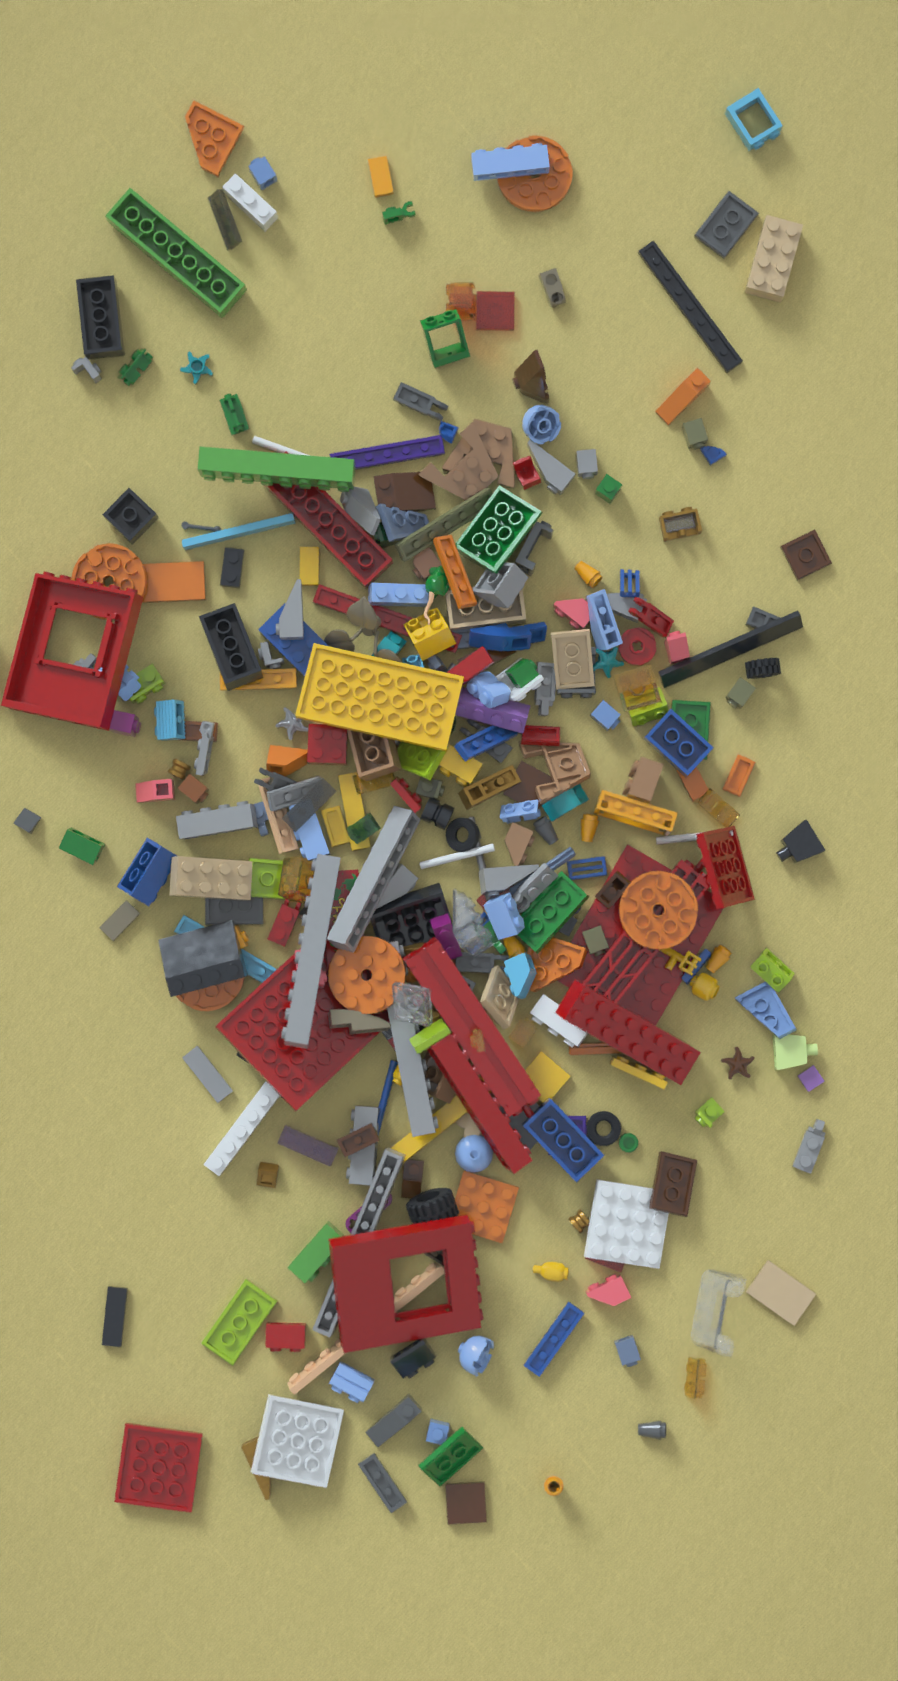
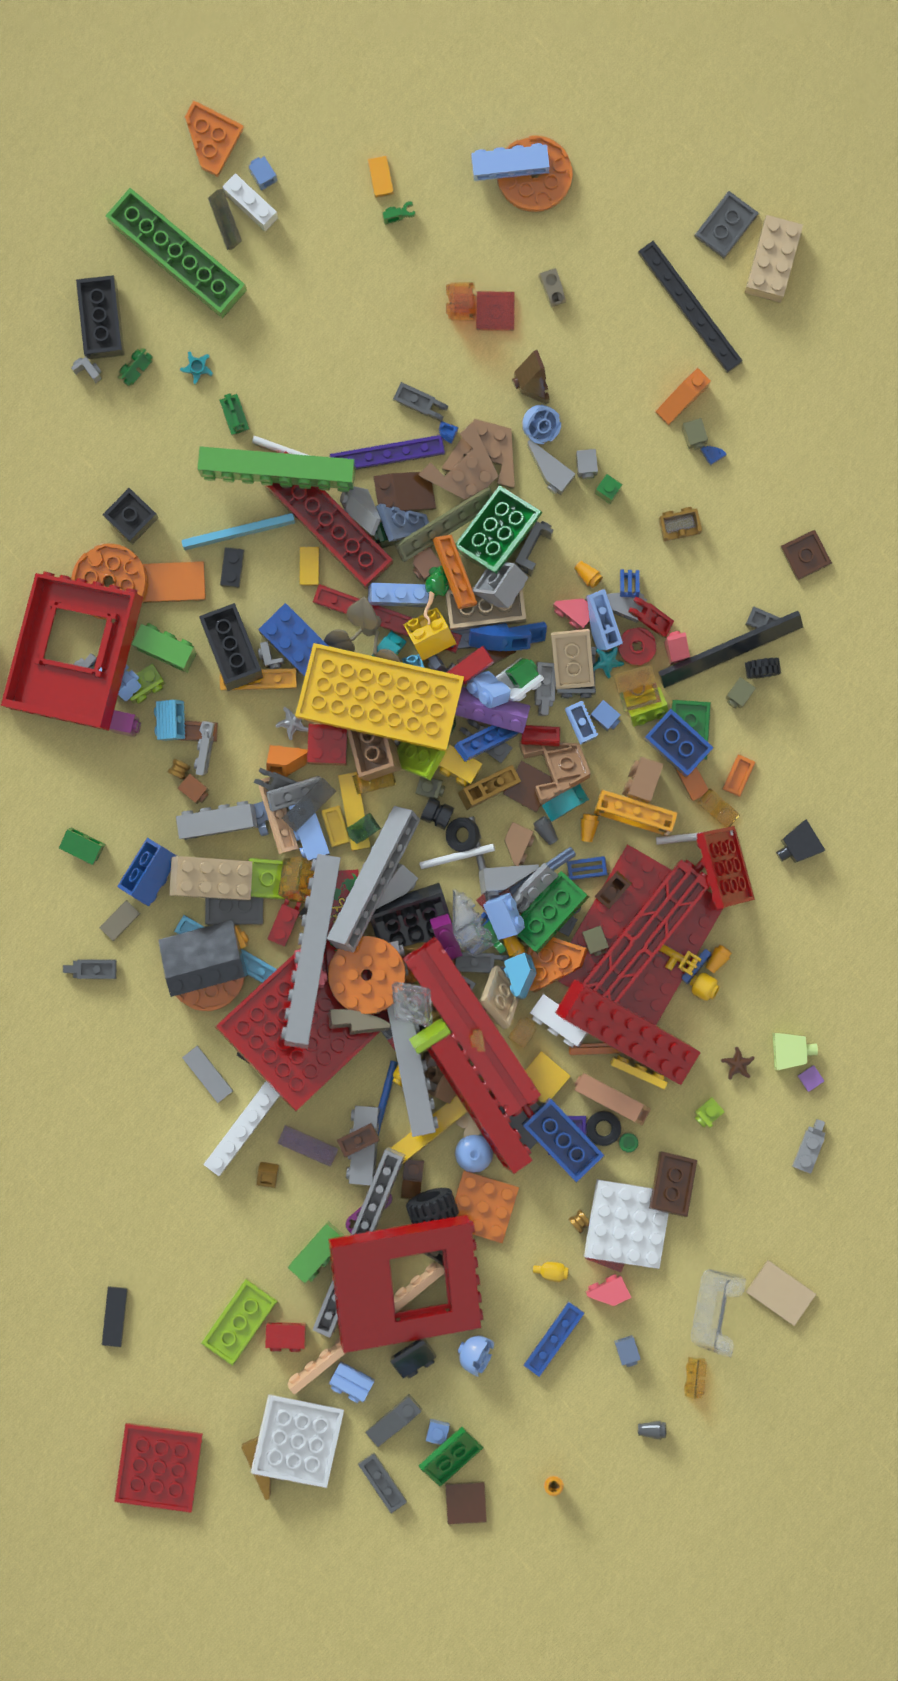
dark grey slope [13,808,41,834] -> none
coral slope [135,779,175,803] -> none
dark grey hinge [181,521,221,532] -> none
light grey slope [276,579,304,640] -> none
red plate [390,776,422,813] -> none
green window [420,309,470,368] -> none
light blue hinge [500,800,541,824] -> none
red bracket [513,456,541,490] -> none
orange plate [619,871,698,949] -> none
medium azure window [725,88,783,151] -> none
medium blue wing [735,981,796,1039] -> none
lime bracket [751,947,795,992] -> none
none -> dark grey hinge [63,960,117,979]
none -> bright green brick [131,623,197,673]
none -> light blue brick [565,701,598,745]
none -> nougat slope [575,1073,651,1126]

